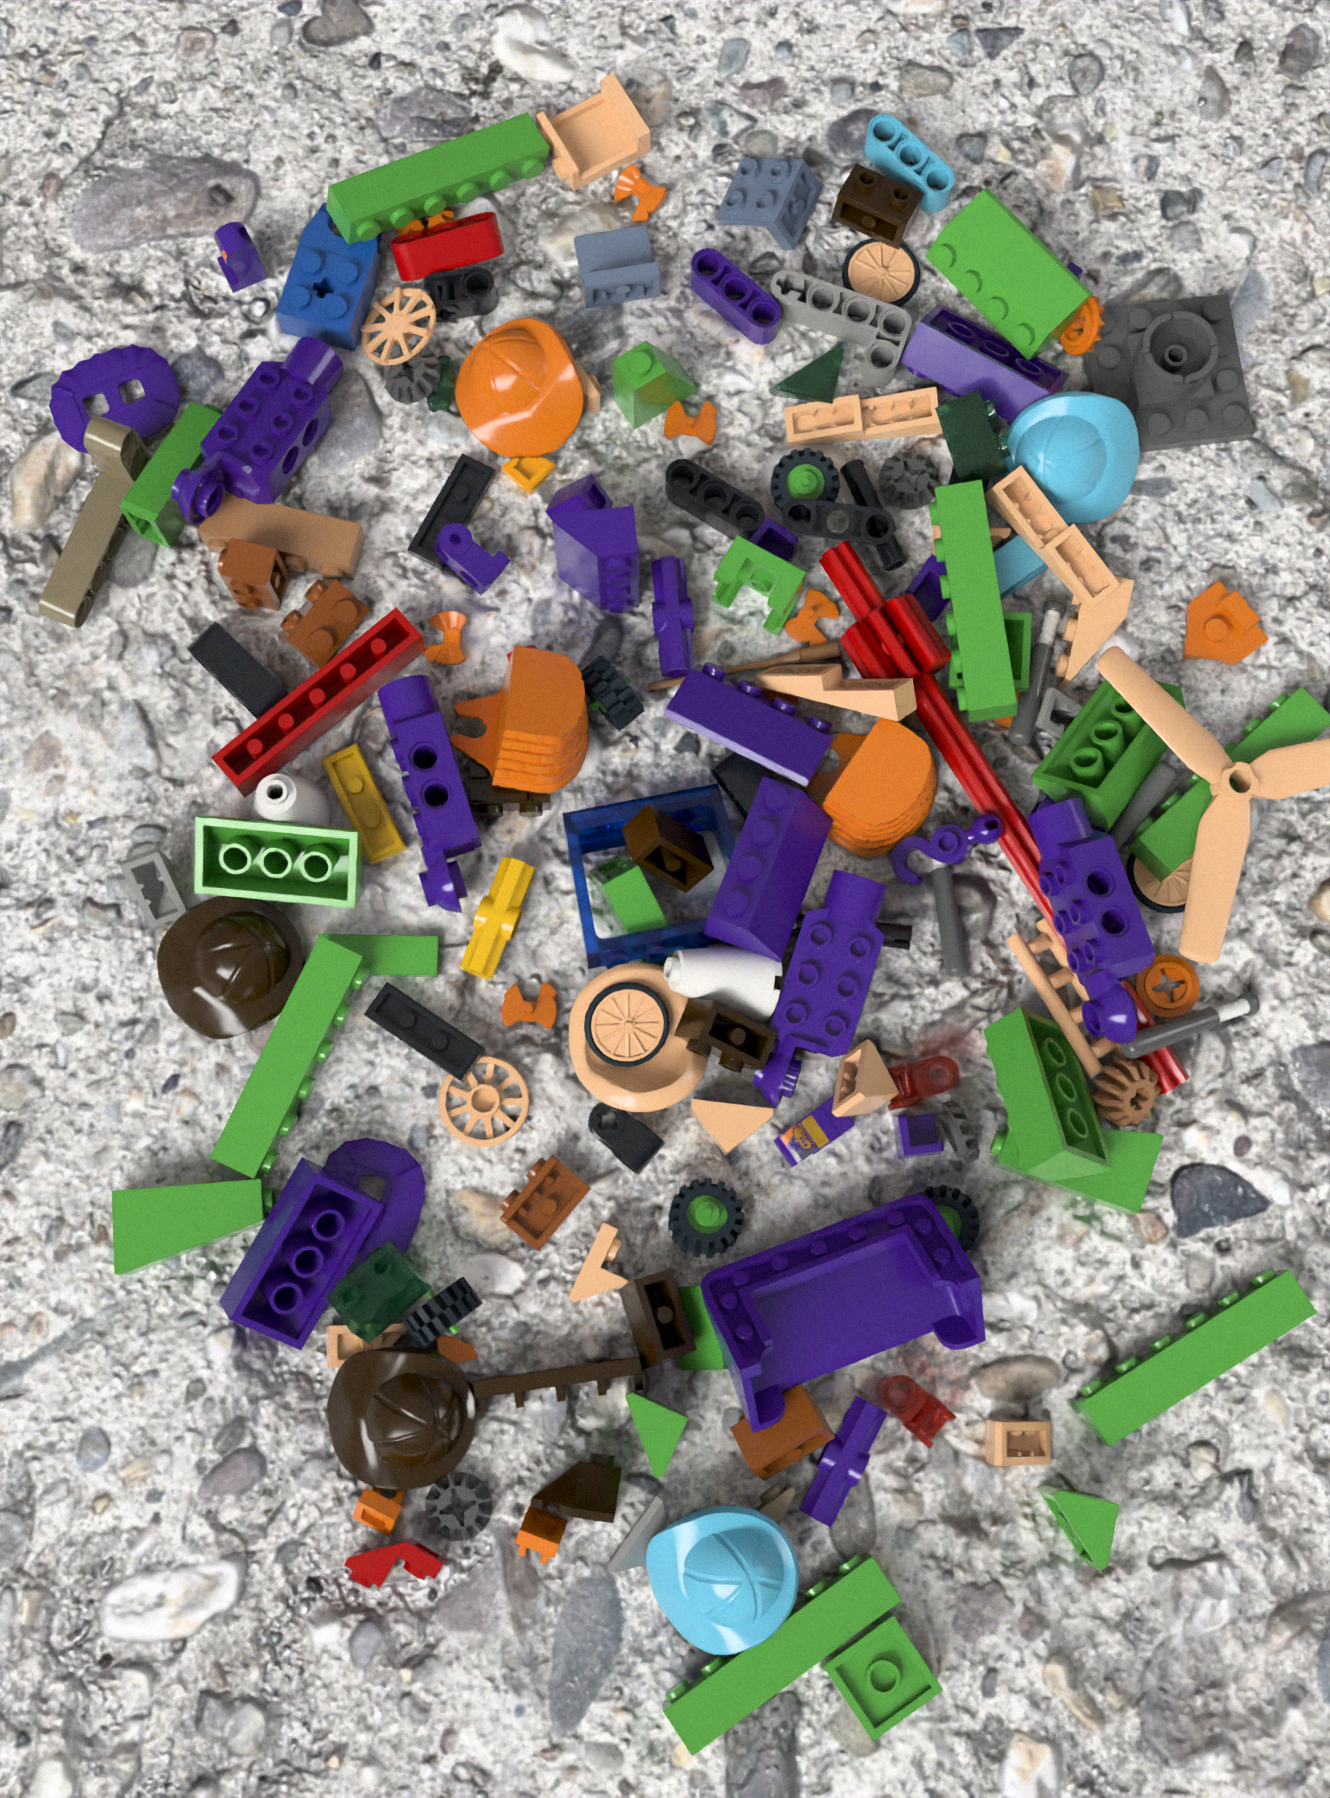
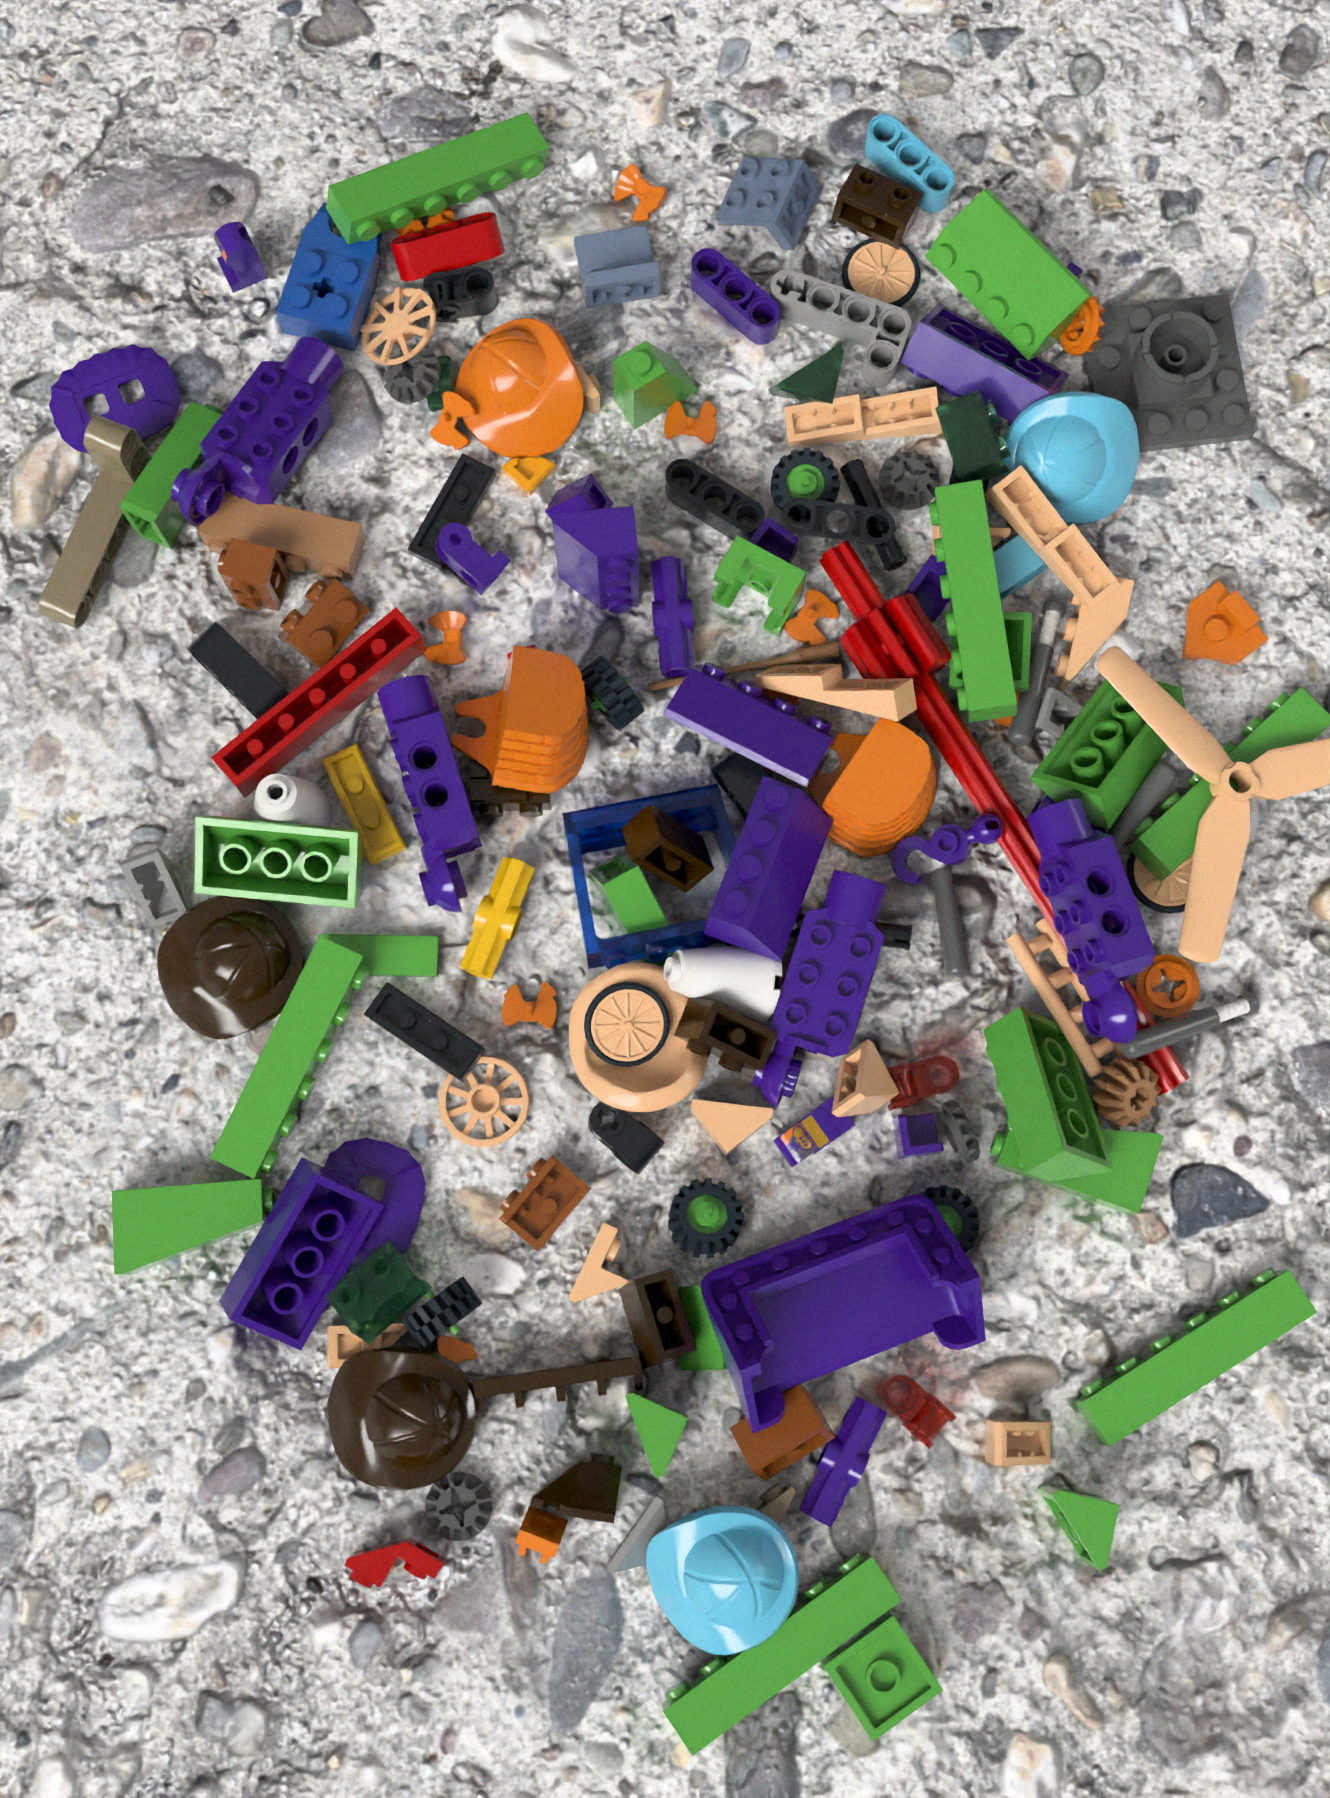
orange tile [352,1487,404,1537] -> none
light nougat panel [536,73,651,192] -> none
none -> orange piece [430,391,477,450]

